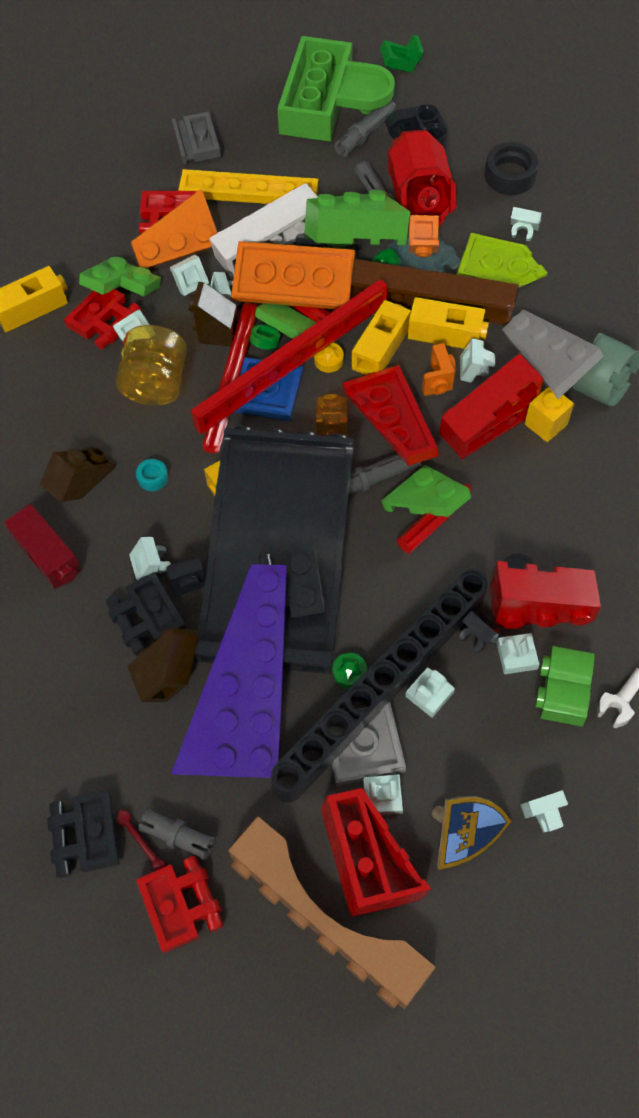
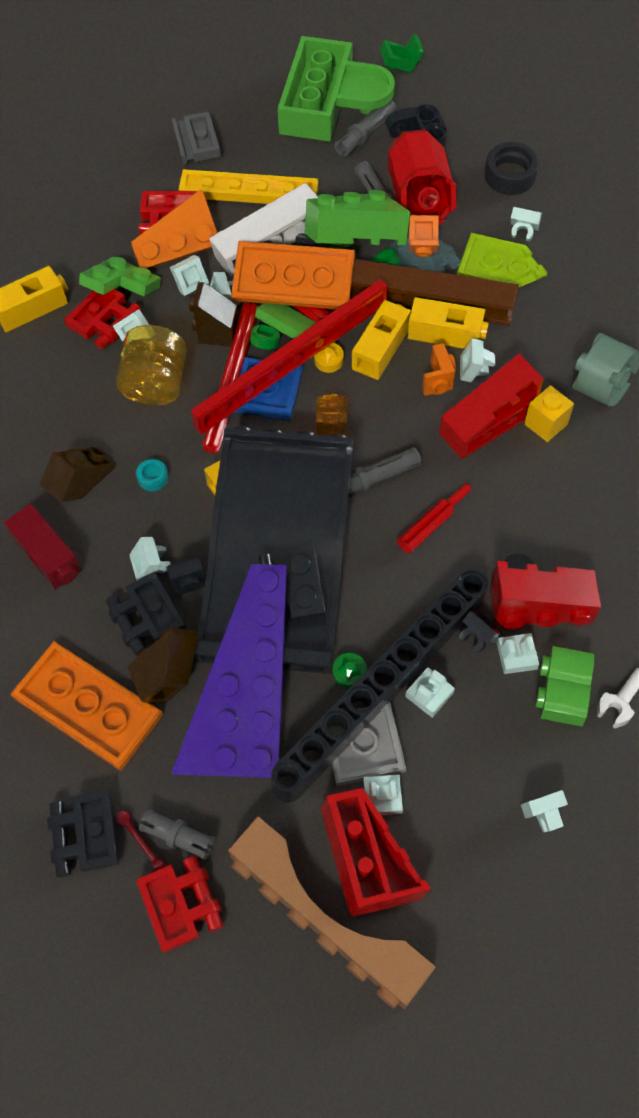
red wing [342,365,439,466] -> none
bright green wing [381,465,471,517] -> none
shield [432,796,511,870] -> none
light grey wing [502,309,604,399] -> none
none -> orange tile [10,641,163,771]

